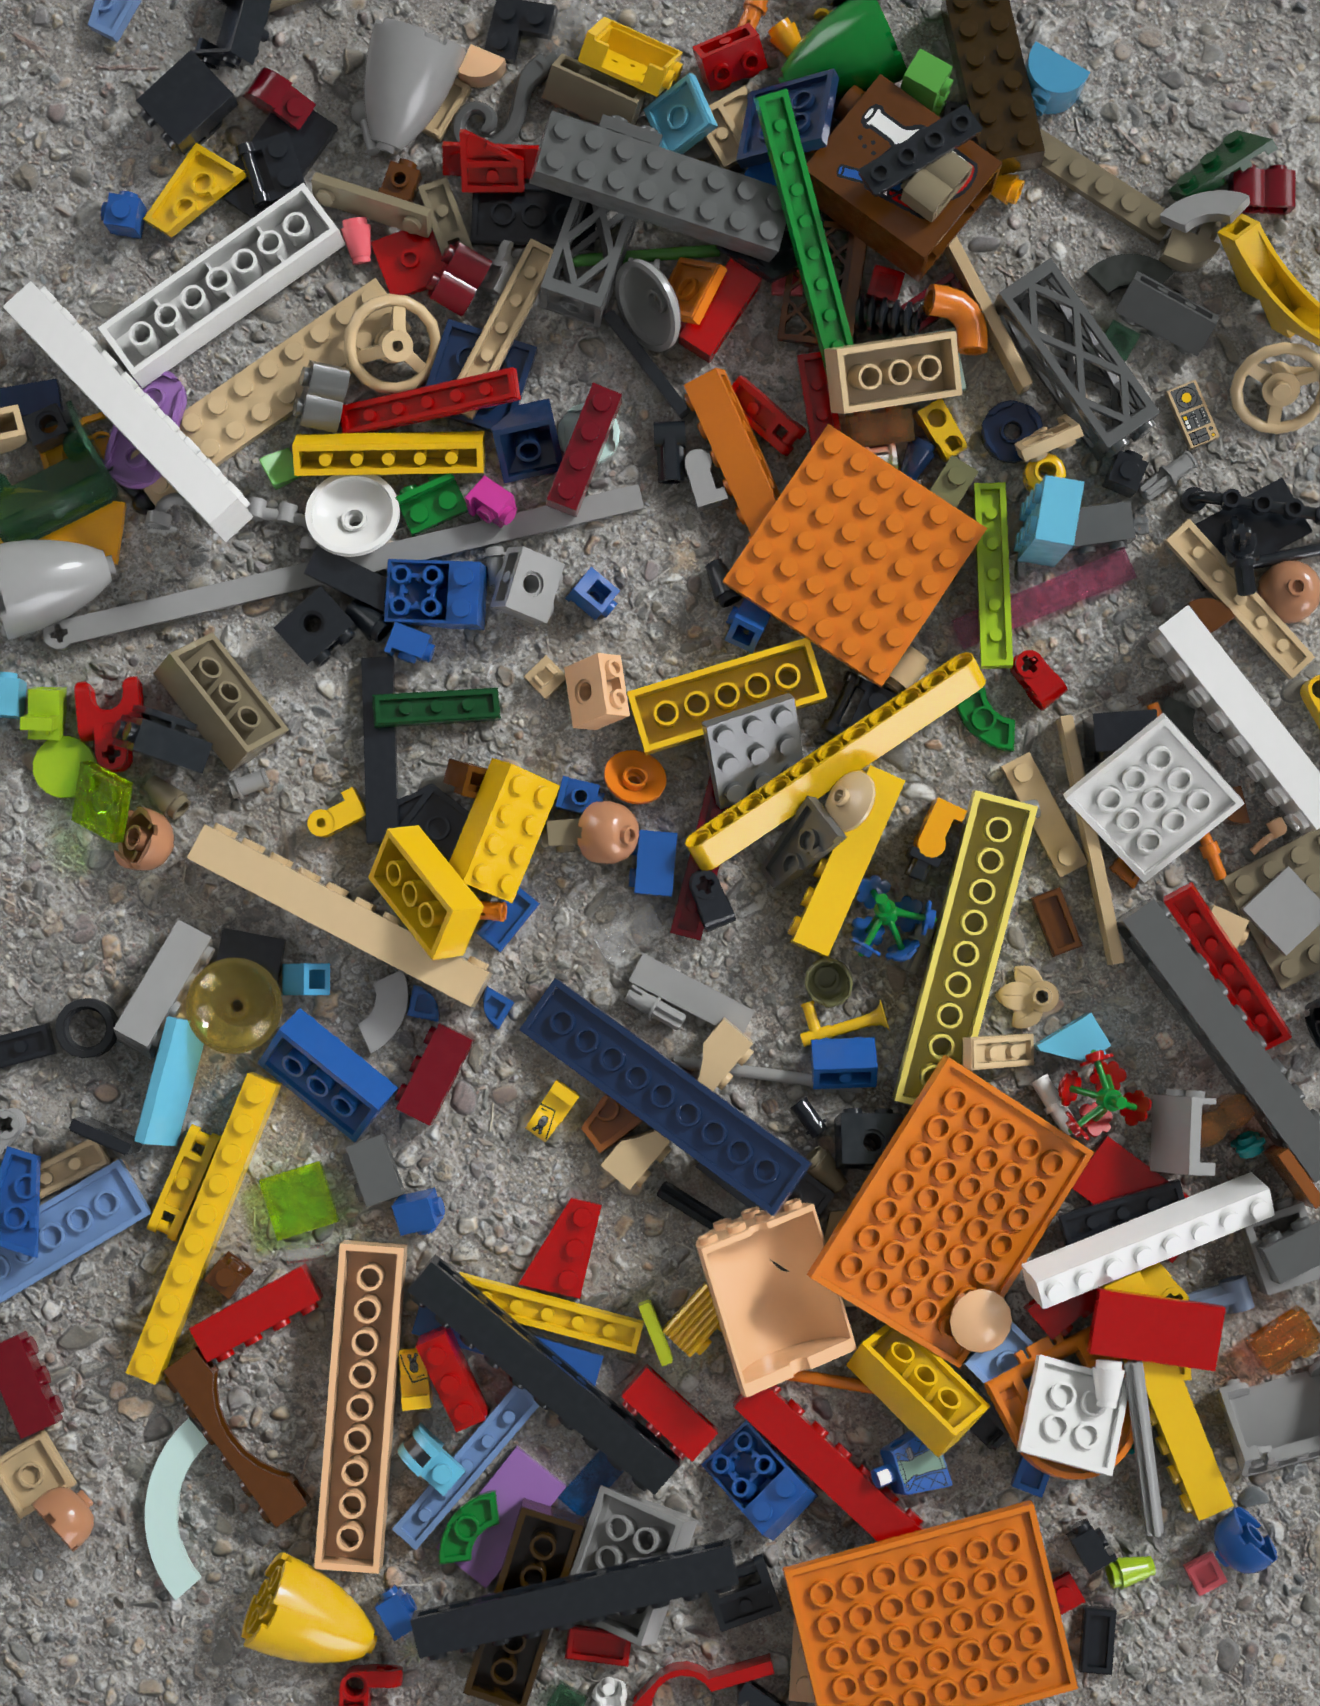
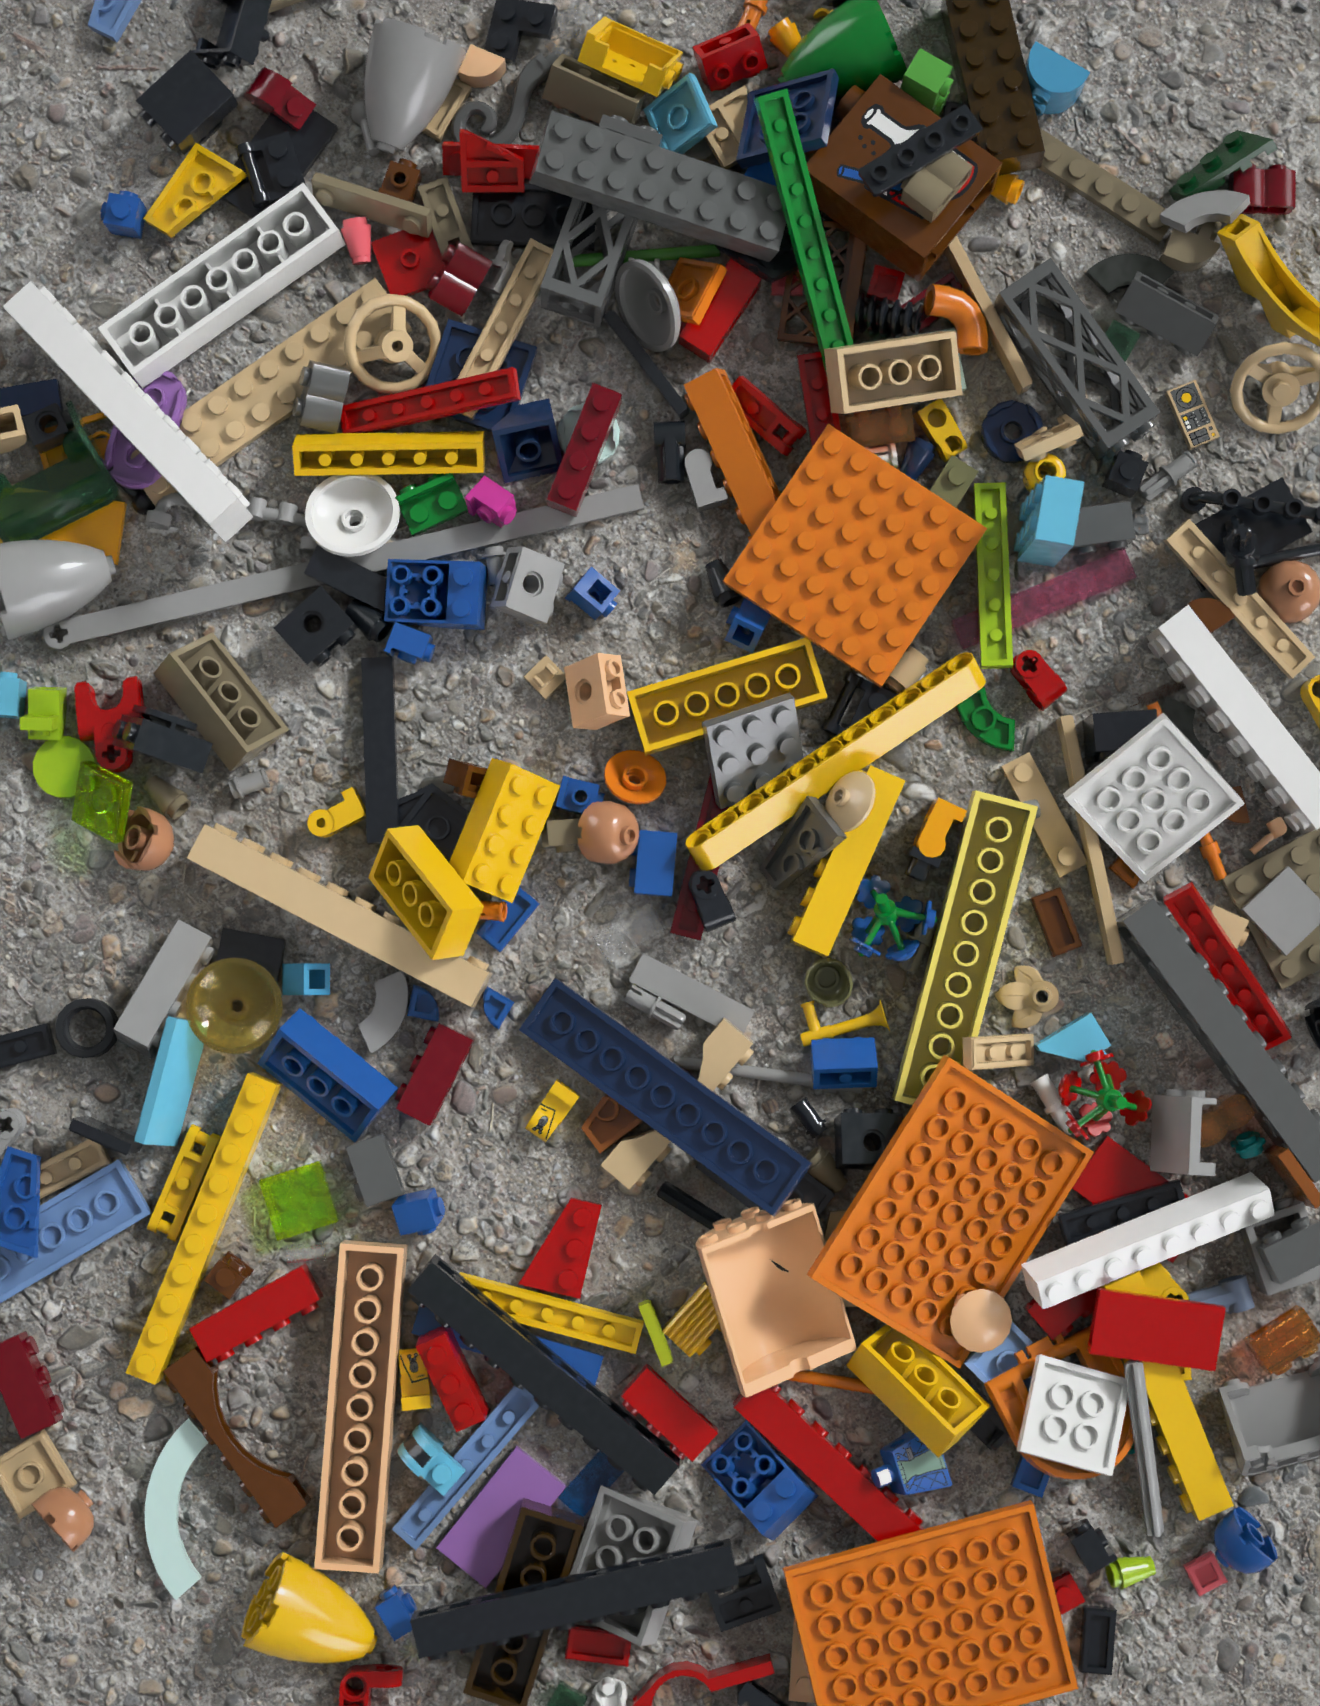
bright green slope [259,448,302,490] -> none
dark green tile [372,688,501,728] -> none
green tile [439,1490,500,1564] -> none
white cone [1092,1359,1125,1408] -> none

